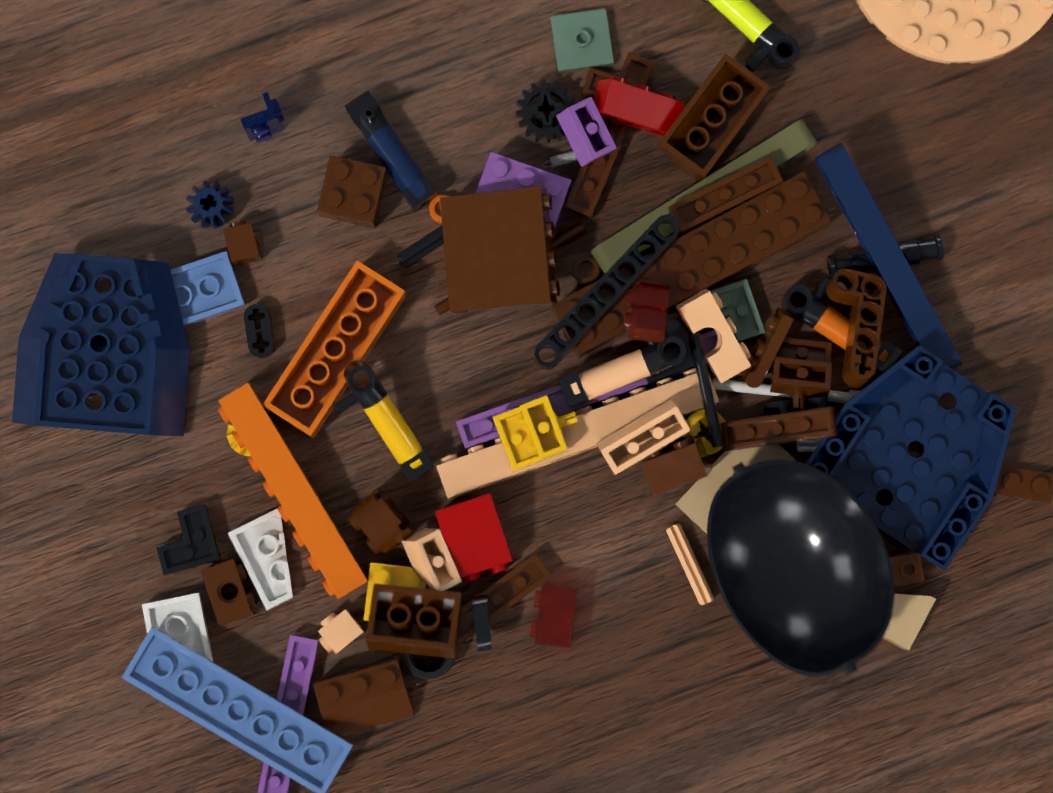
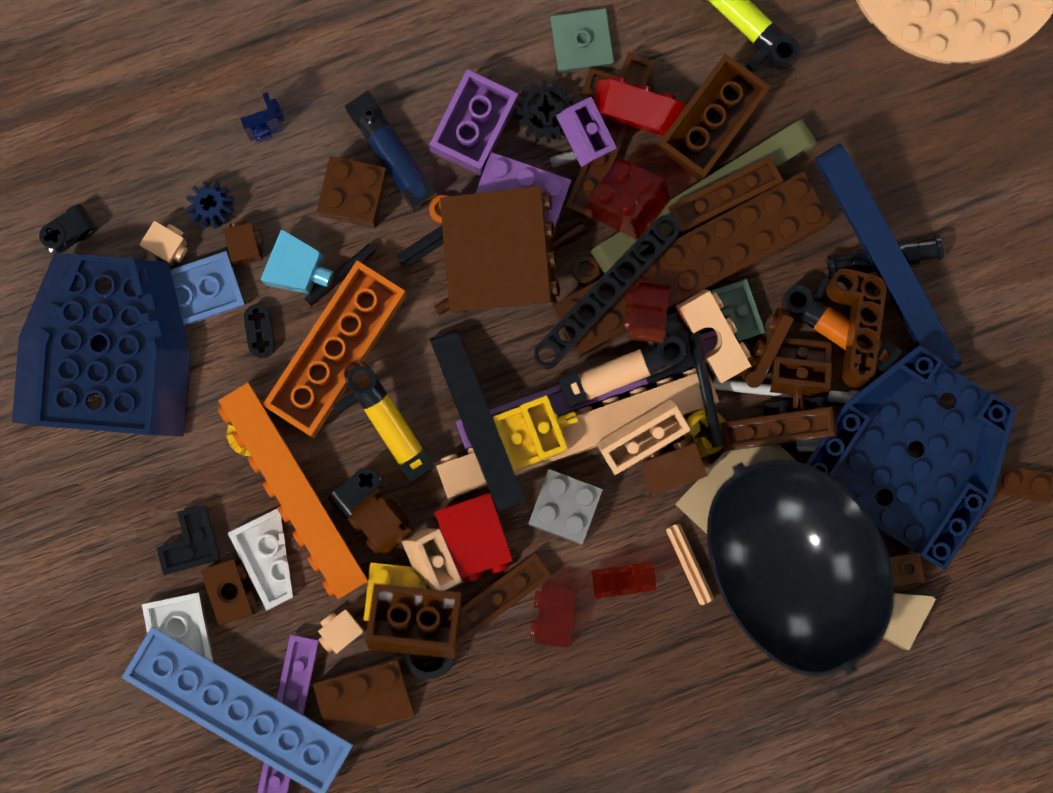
black beam [472,595,492,651] -> none
none -> black piece [39,204,97,254]
none -> light nougat brick [139,221,188,267]
none -> medium azure torso [260,230,334,294]
none -> black bar [304,243,376,306]
none -> black piece [327,468,382,520]
none -> medium lavender brick [429,69,518,176]
none -> black beam [429,328,526,514]
none -> light grey brick [528,469,603,545]
none -> clear red brick [586,158,671,240]
none -> clear red brick [591,562,657,599]

